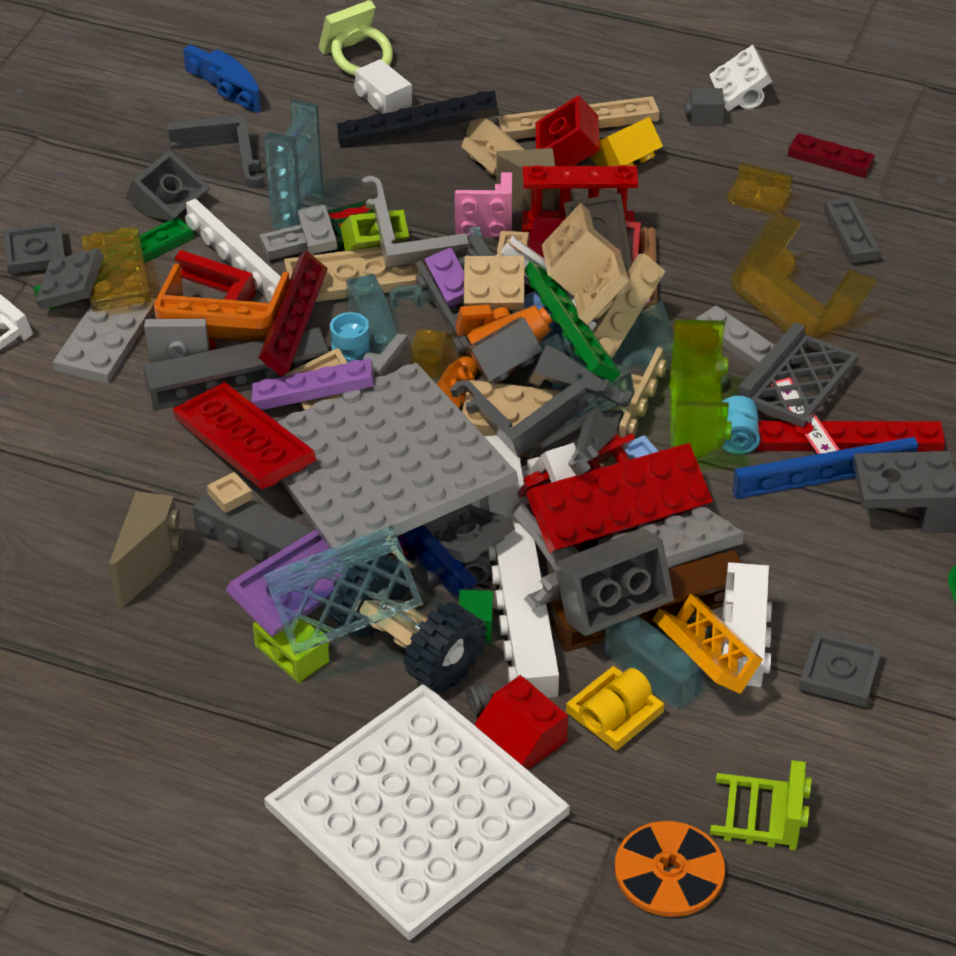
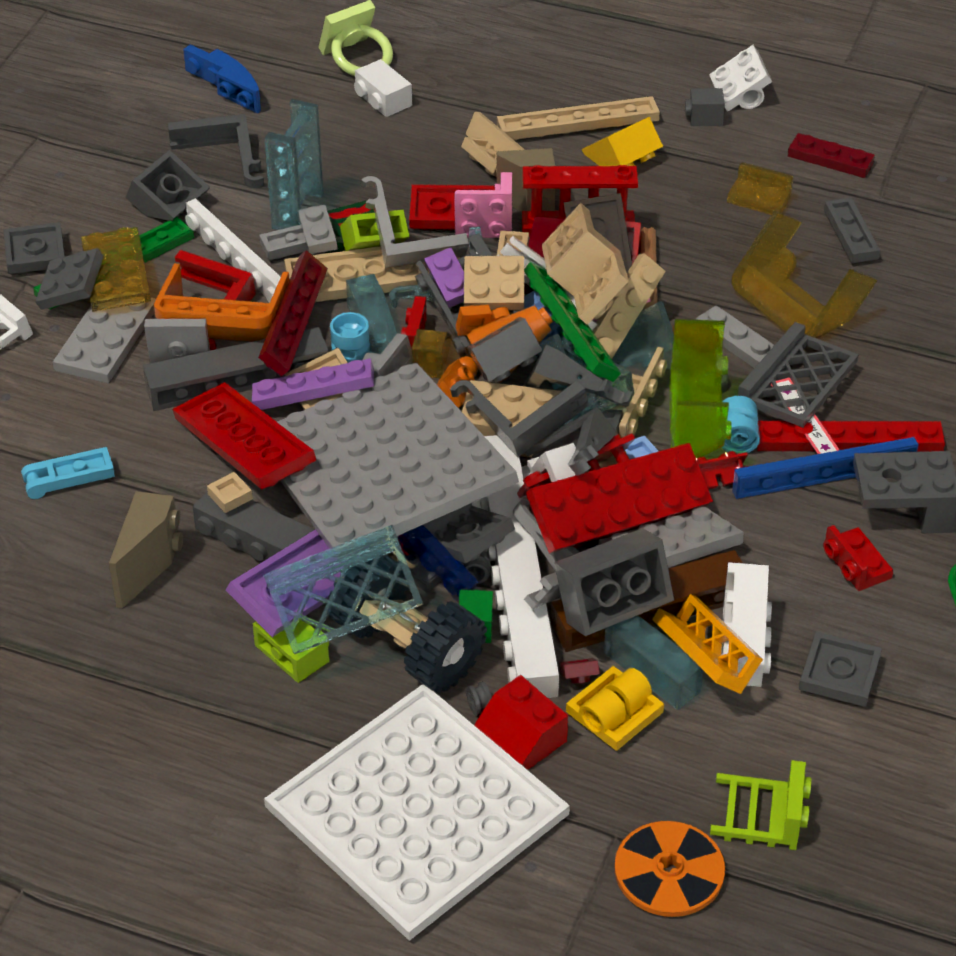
black plate [337,90,499,148] -> none
red brick [535,95,600,166] -> none
none -> medium azure plate [21,447,115,499]
none -> red plate [401,296,427,358]
none -> red plate [409,184,495,230]
none -> dark red plate [559,658,600,683]
none -> red hinge [696,451,748,489]
none -> red bracket [823,525,893,591]

